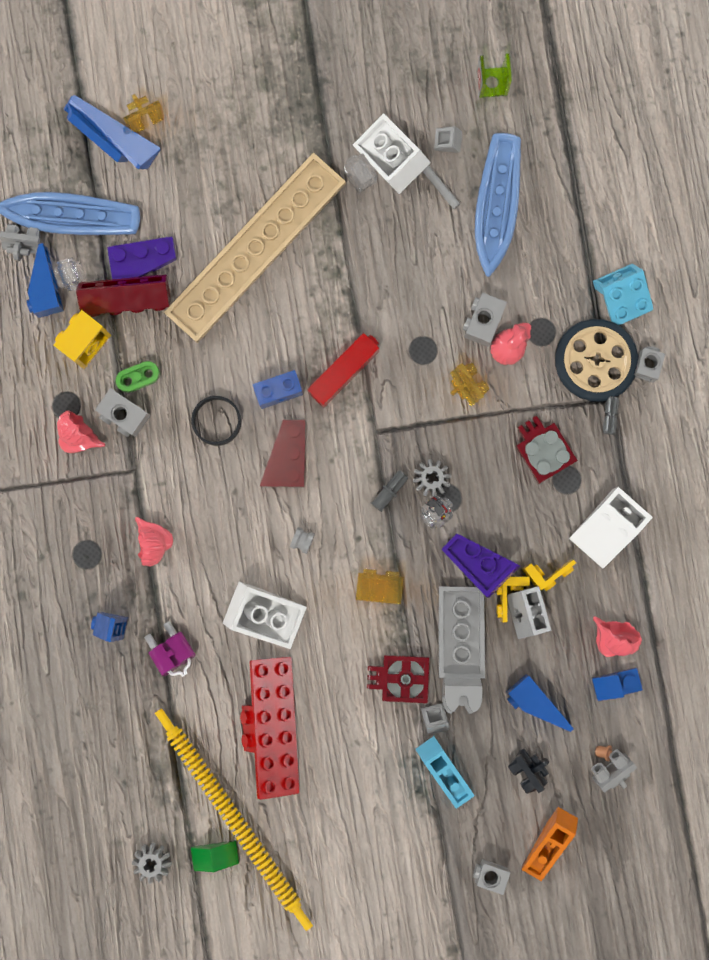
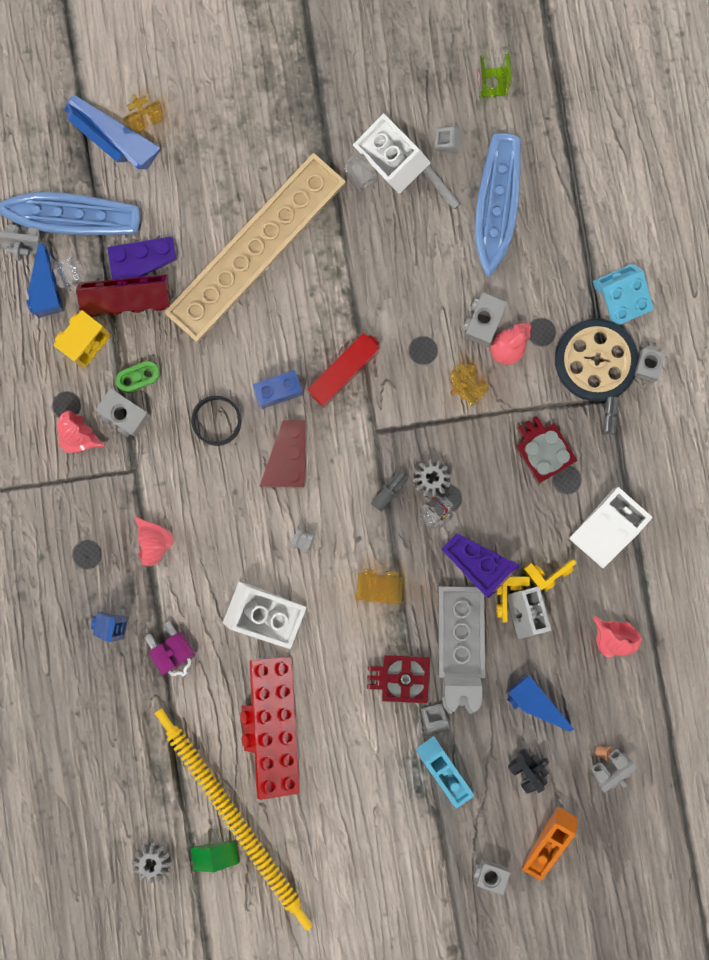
blue slope [591,668,643,701] -> none

